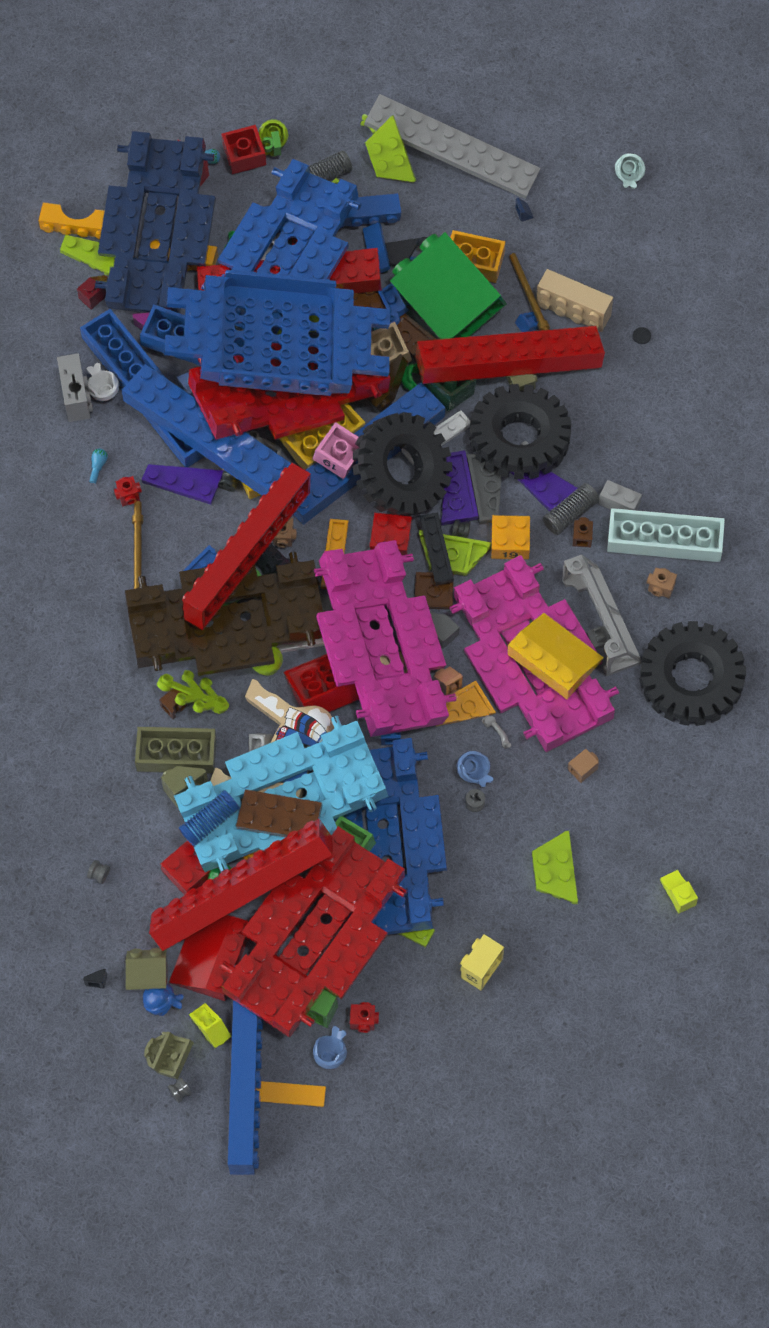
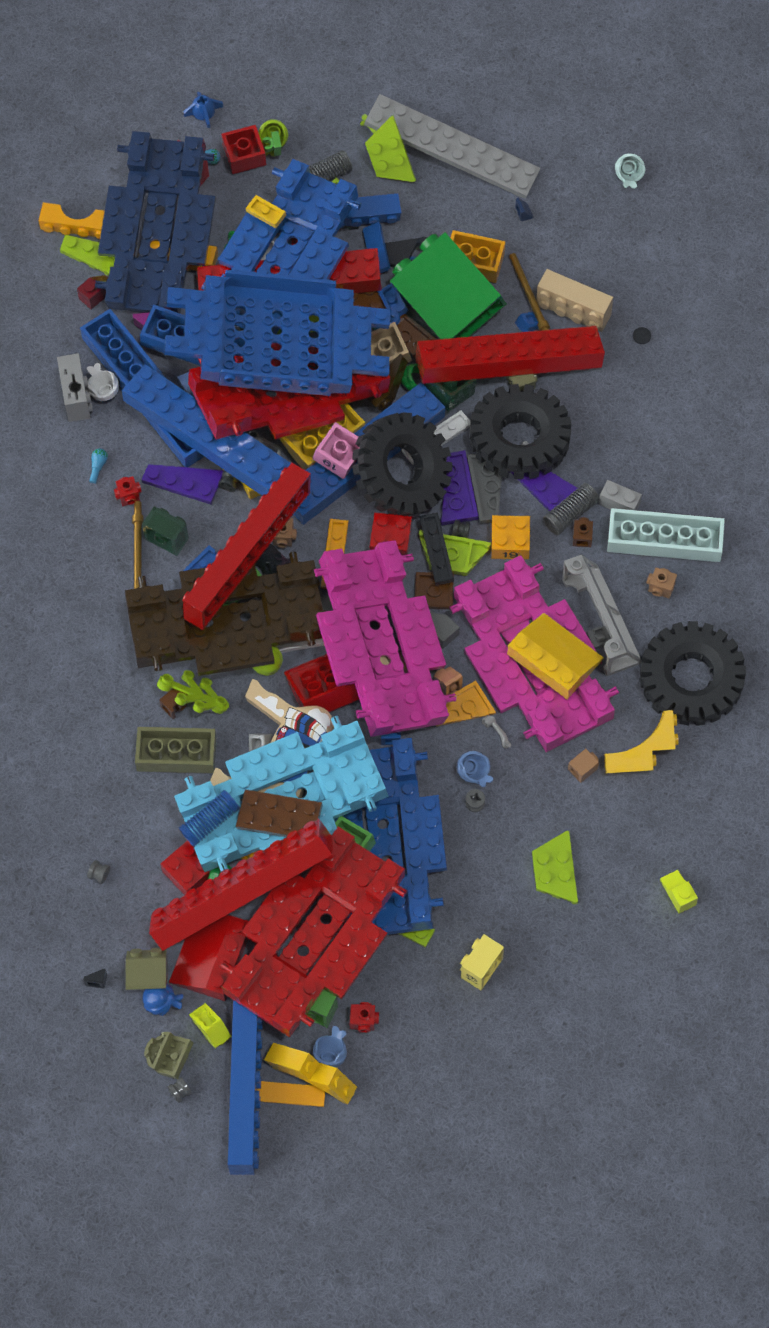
olive slope [161,766,208,808] -> none
none -> clear green brick [142,506,189,556]
none -> blue piece [183,92,223,128]
none -> yellow plate [246,195,286,229]
none -> yellow arch [264,1042,357,1104]
none -> yellow arch [604,710,678,773]

